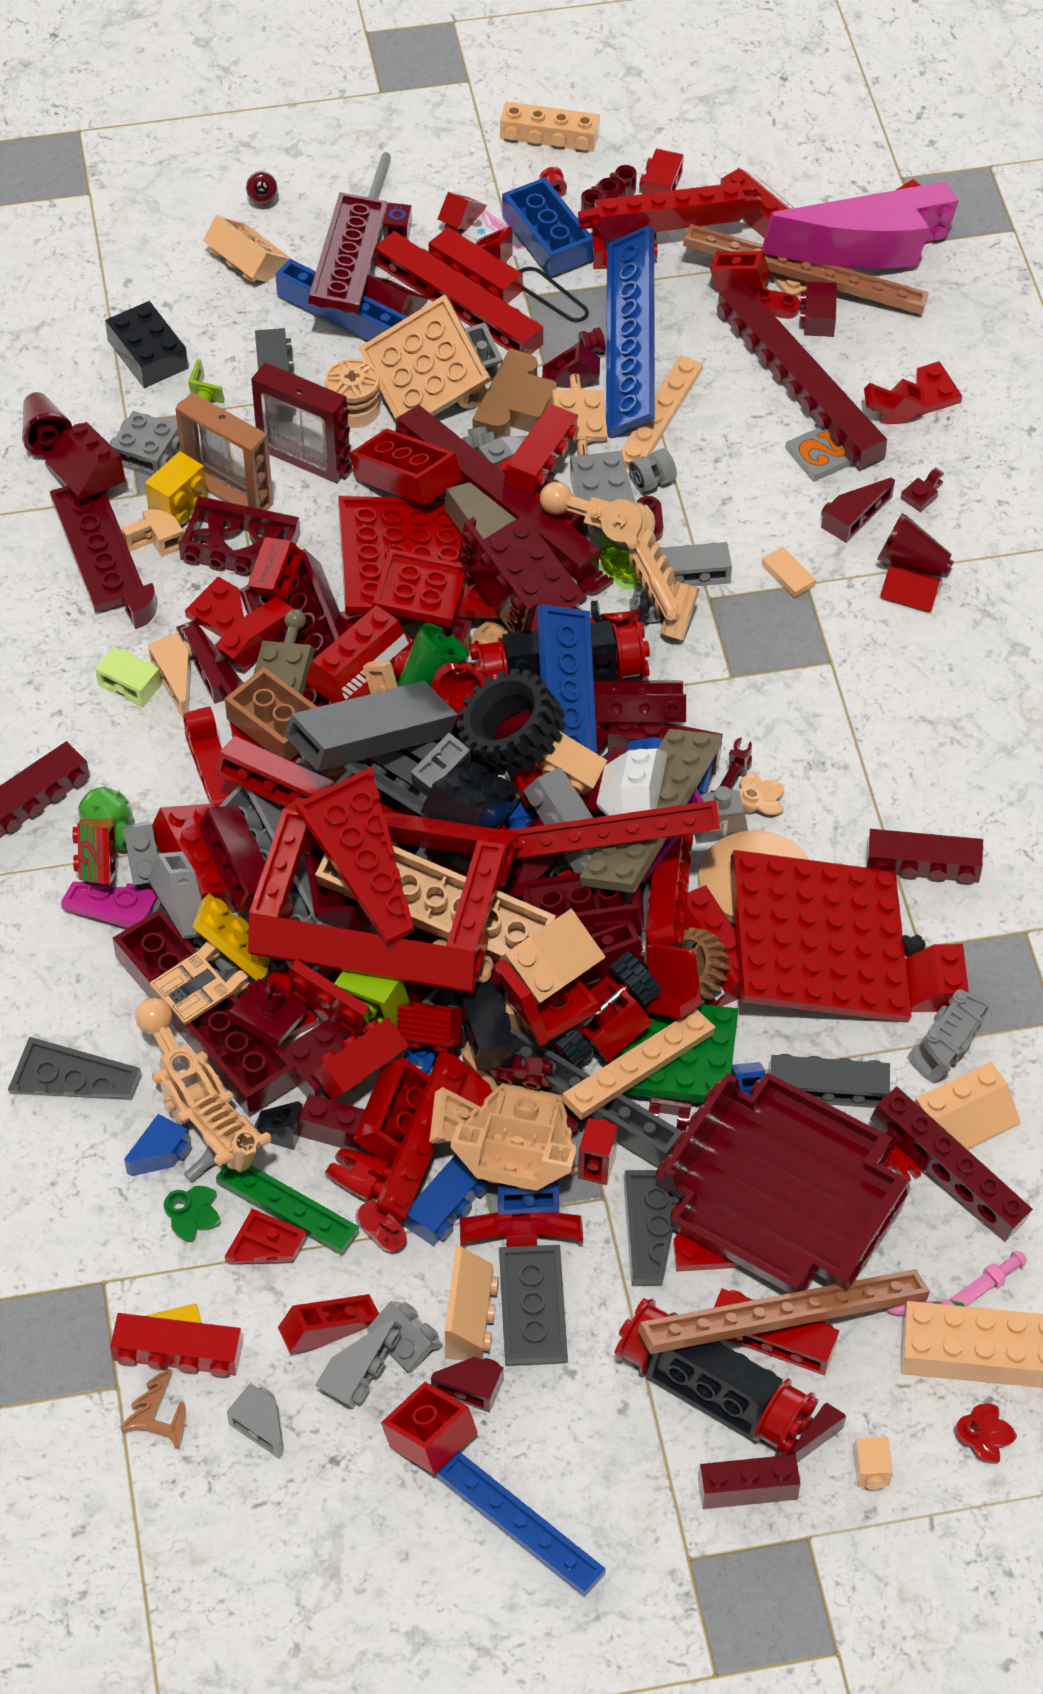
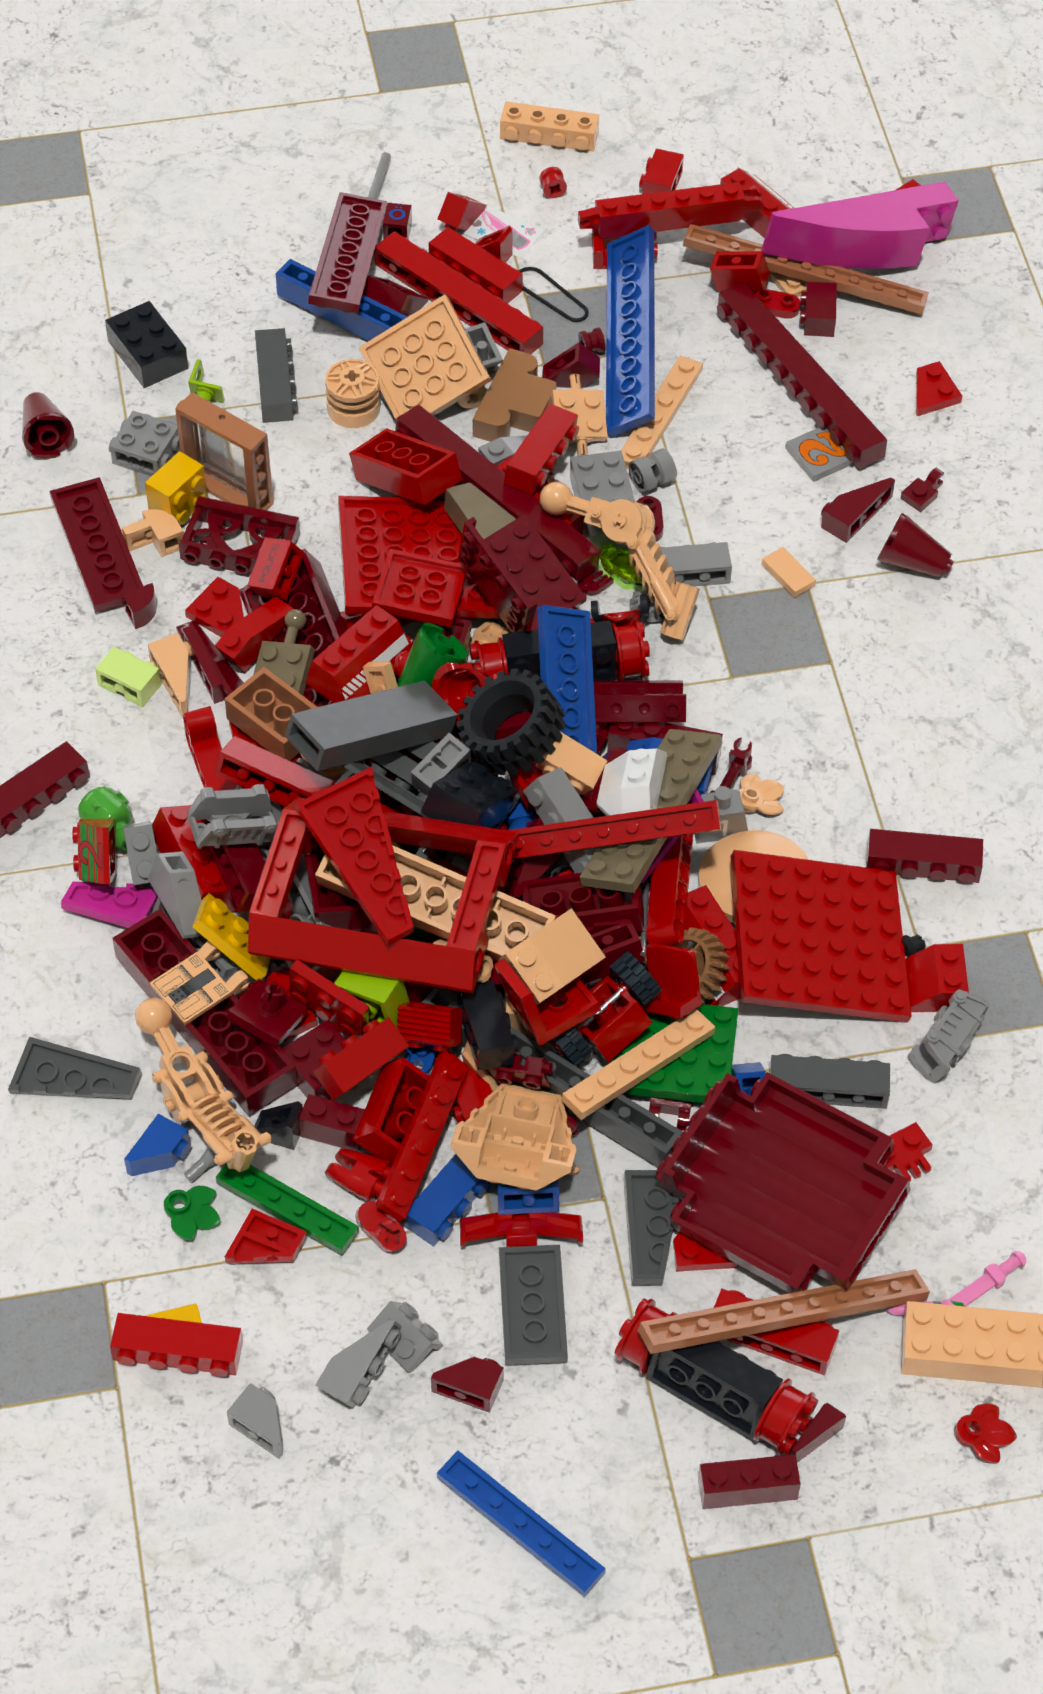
dark red slope [45,422,126,500] -> none
nougat piece [121,1369,186,1448] -> none
light nougat slope [202,215,293,282] -> none
dark red head [246,171,278,204] -> none
dark red piece [251,362,352,484] -> none
red slope [278,1294,379,1353] -> none
red brick [381,1382,478,1474] -> none
light nougat wing [429,1087,480,1143] -> none
light nougat slope [445,1246,499,1361] -> none
light grey gear [463,426,495,451] -> none
blue brick [502,177,594,277] -> none
red brick [578,1118,618,1185] -> none
dark red piece [581,165,637,211] -> none
light nougat brick [853,1437,893,1490] -> none
red brick [864,378,926,424] -> none
dark red brick [870,1086,1033,1242] -> none
red panel [880,565,943,612] -> none
light nougat slope [915,1061,1020,1150] -> none
none -> light grey piece [188,784,278,849]

